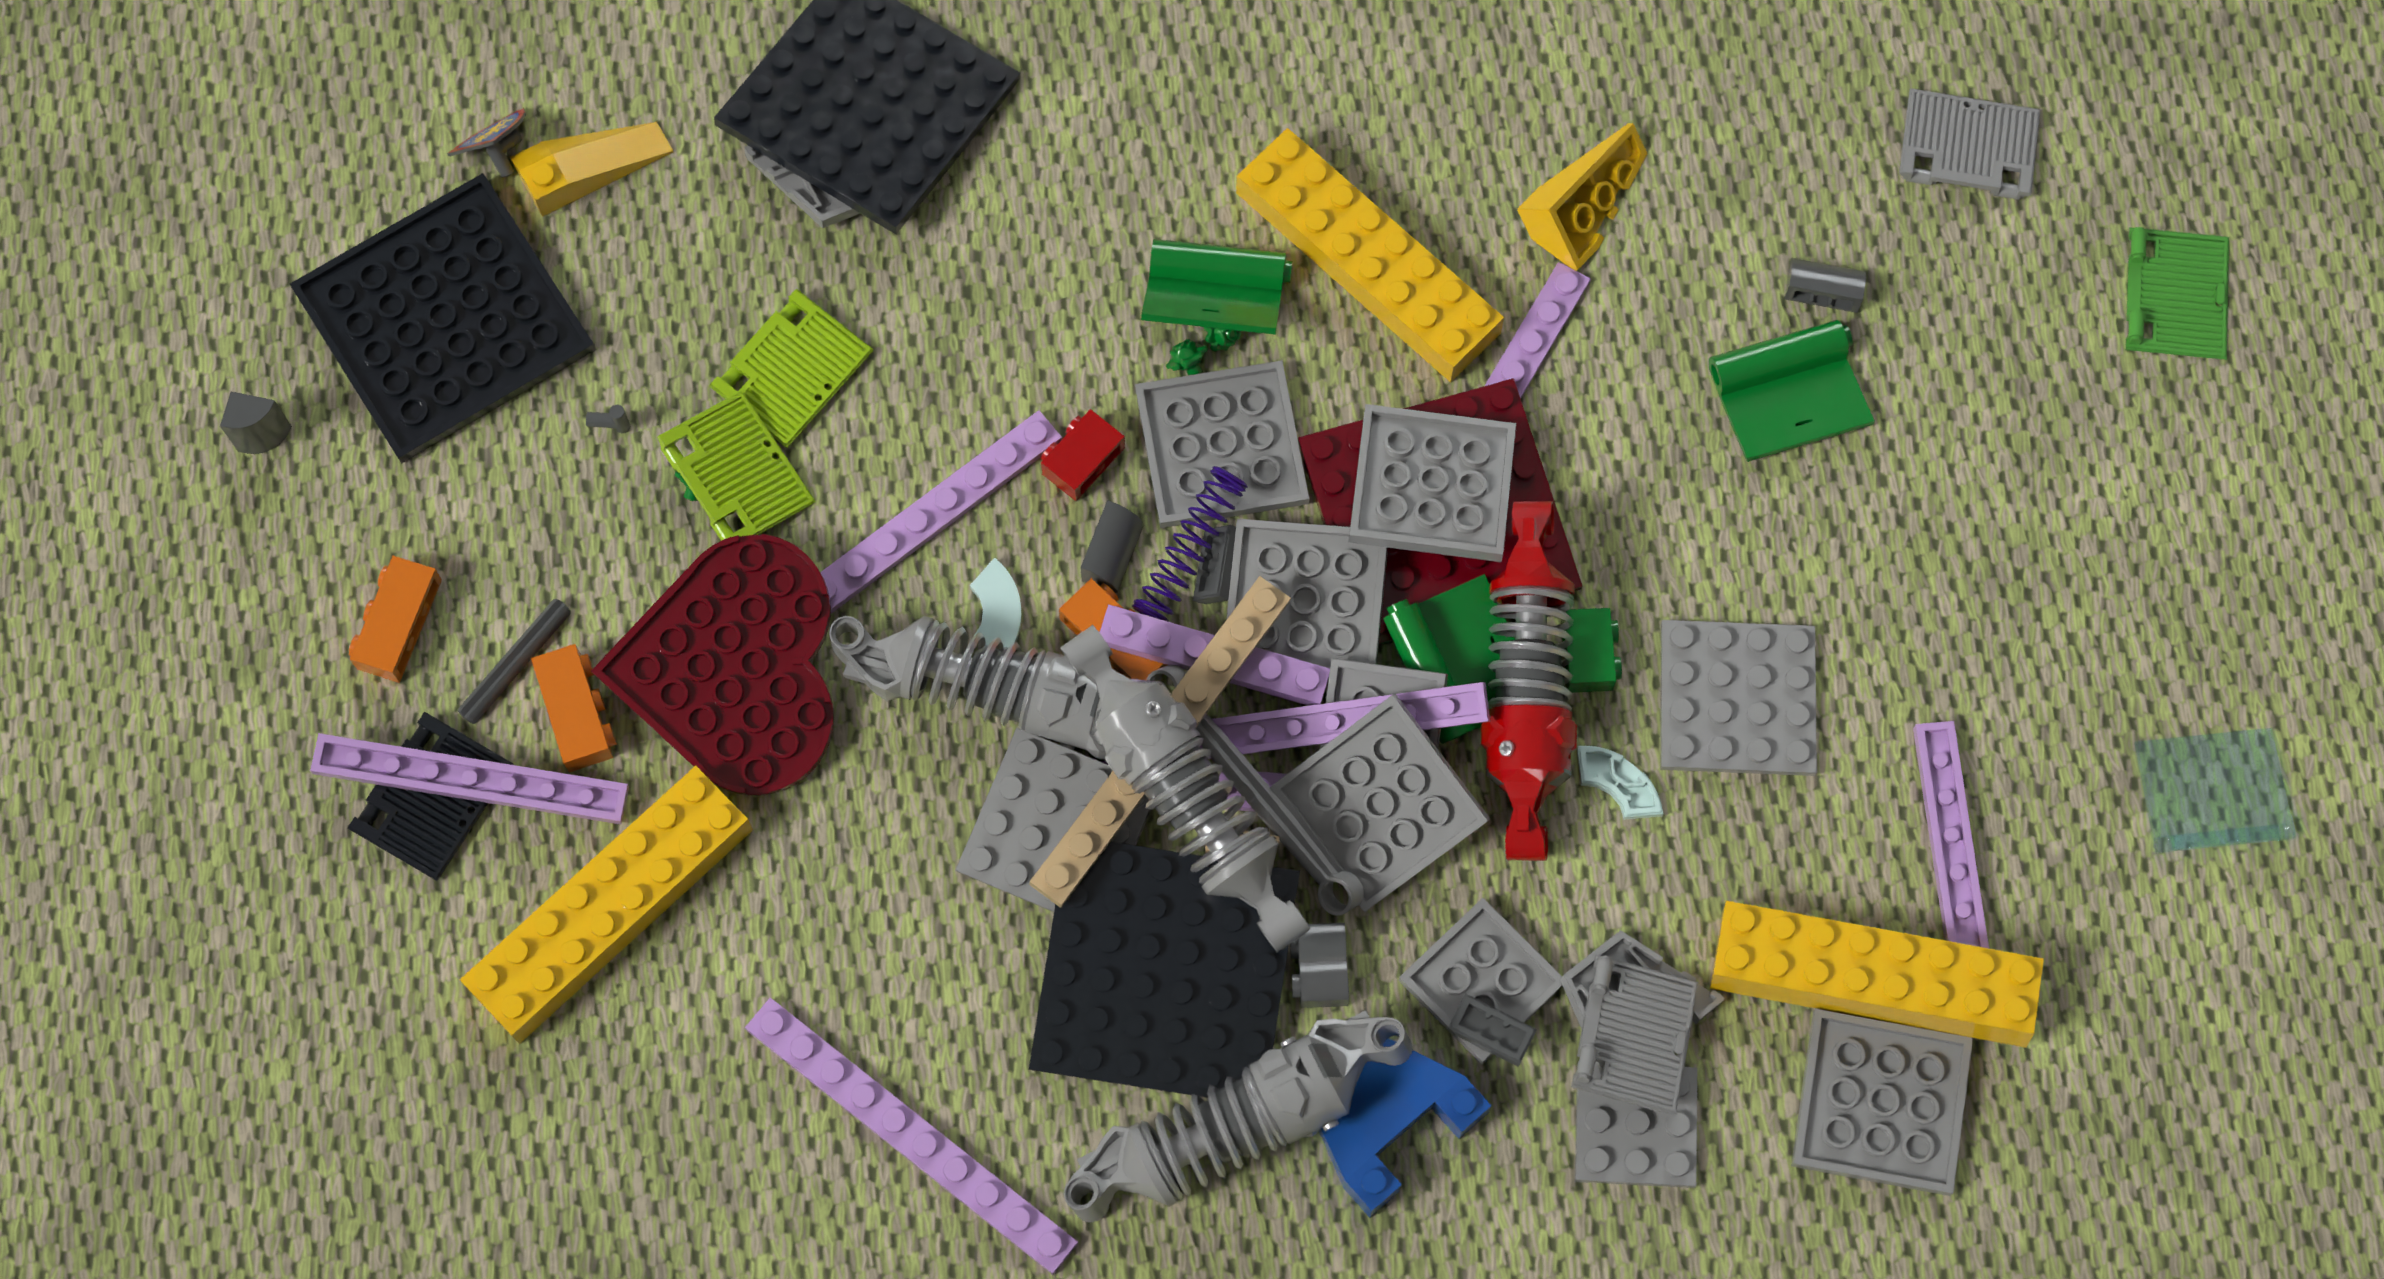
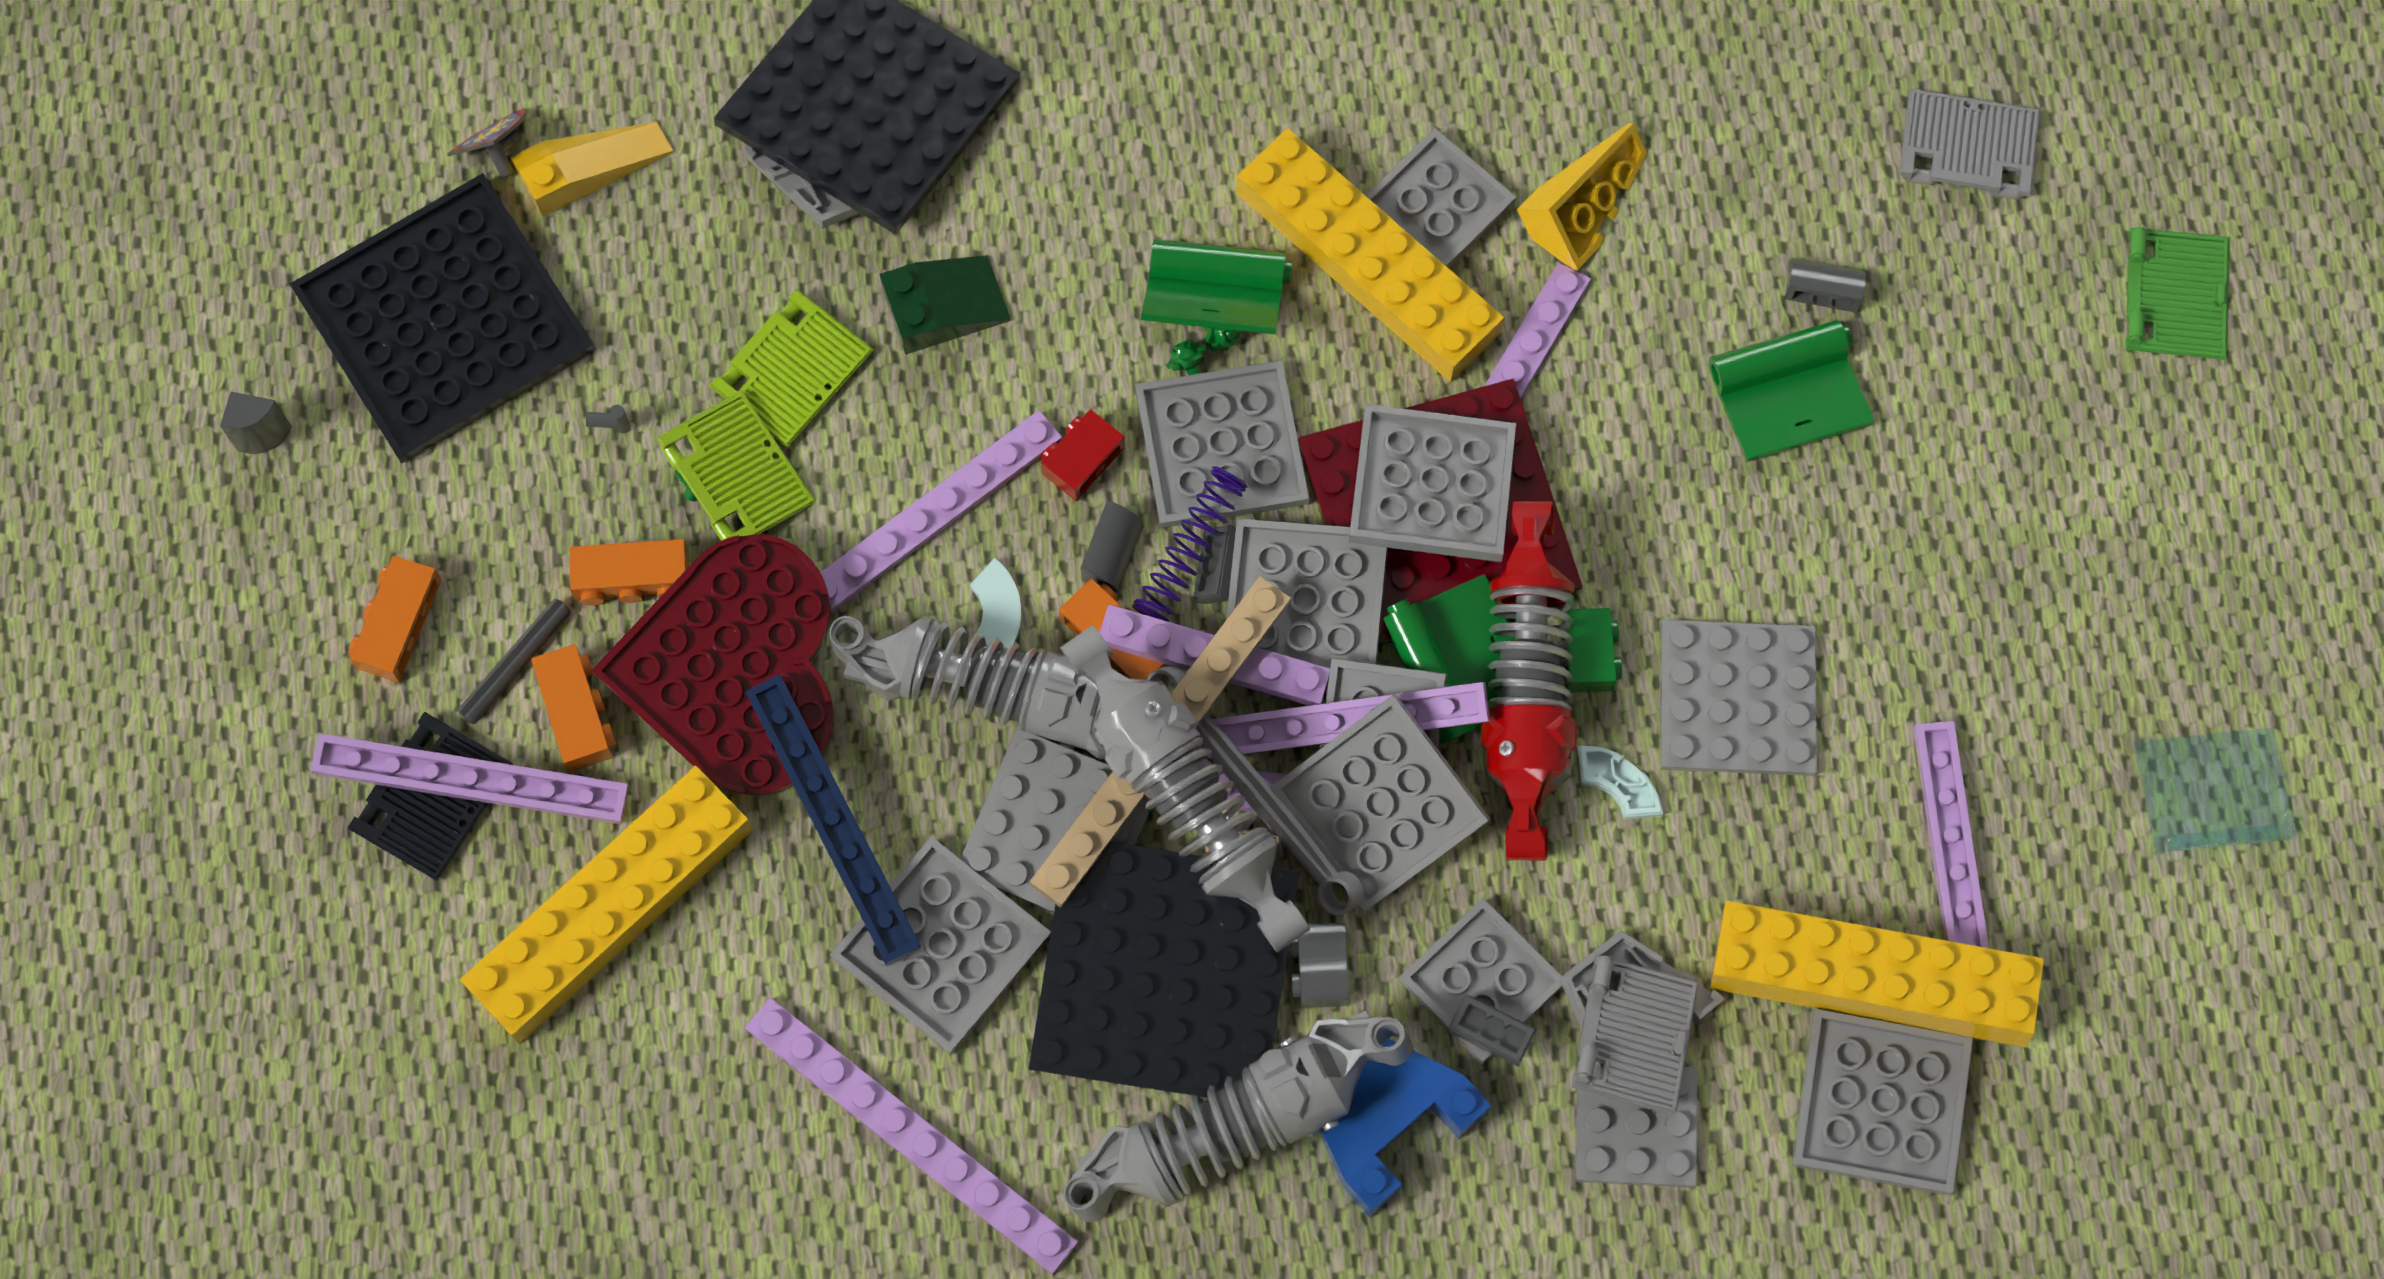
none -> orange brick [569,539,689,606]
none -> dark blue plate [745,674,922,966]
none -> light grey plate [830,836,1051,1055]
none -> dark green slope [879,255,1011,355]
none -> light grey plate [1365,128,1516,268]

